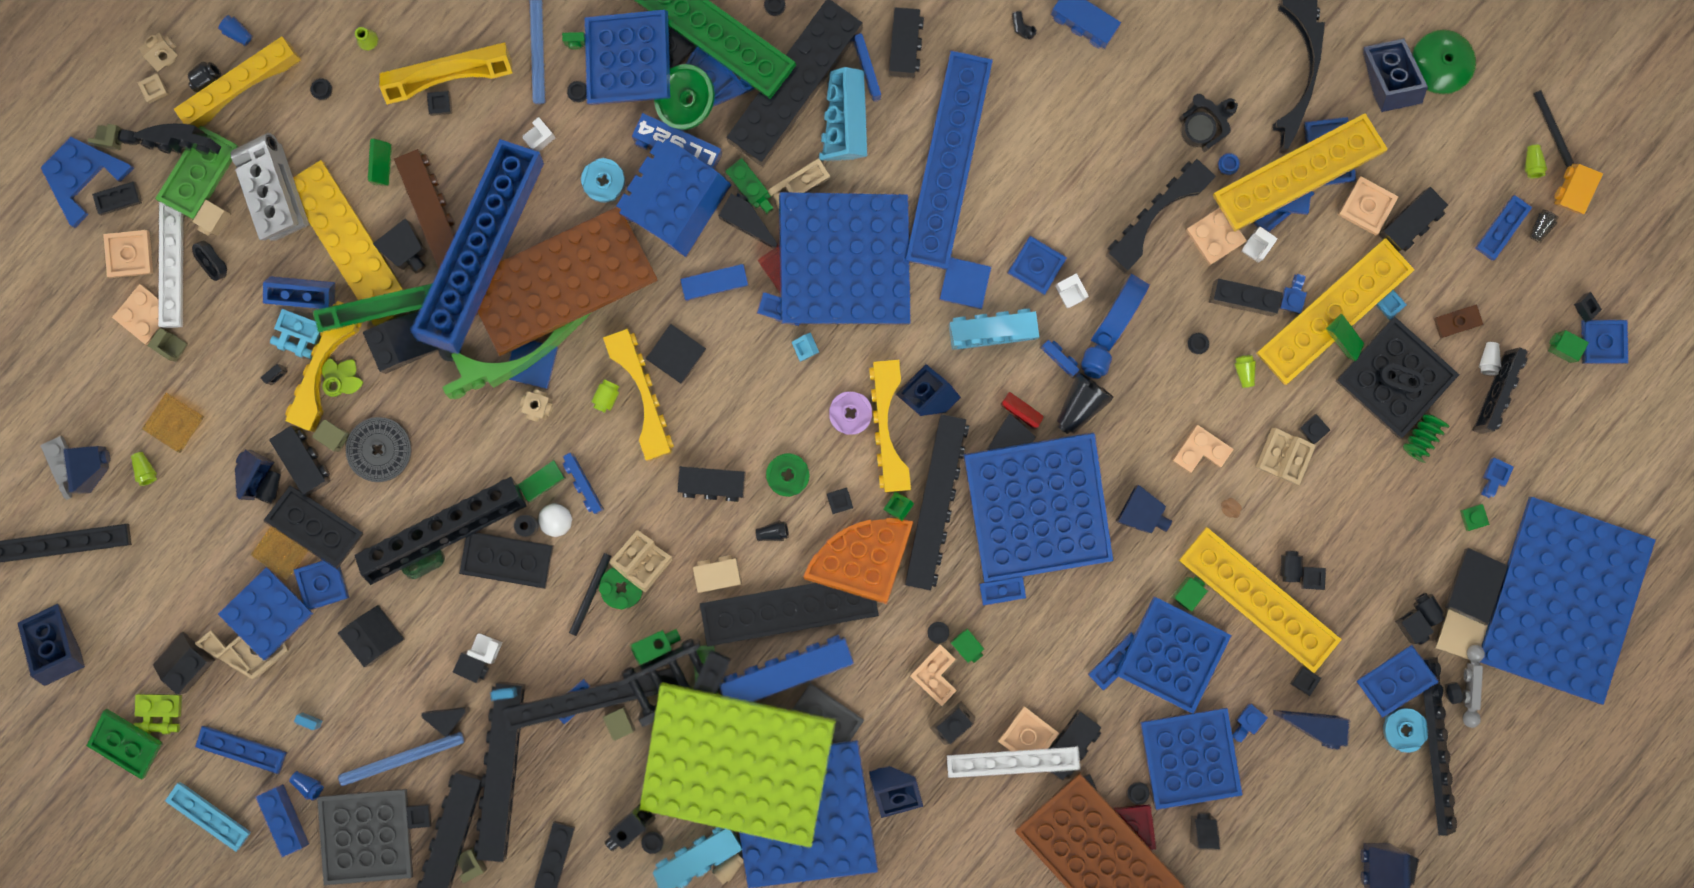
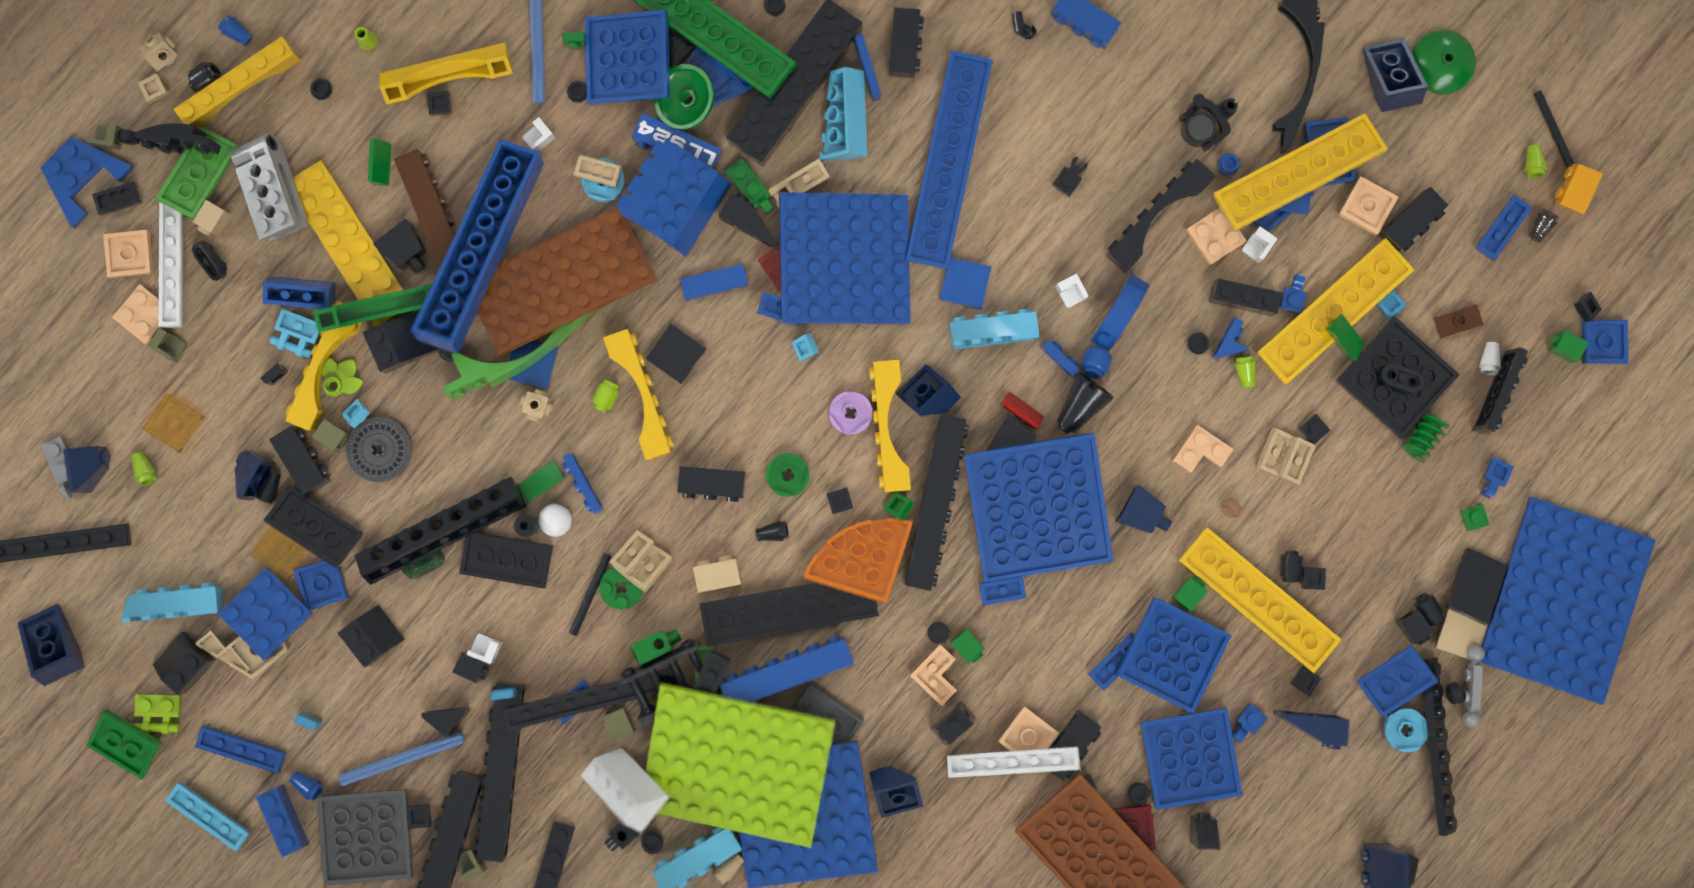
blue tile [1008,236,1067,295] -> none
none -> medium azure wedge [121,582,224,623]
none -> medium azure plate [342,399,370,428]
none -> tan plate [574,154,622,188]
none -> white slope [581,748,669,832]
none -> black plate [1052,156,1088,197]
none -> blue slope [1212,318,1248,360]

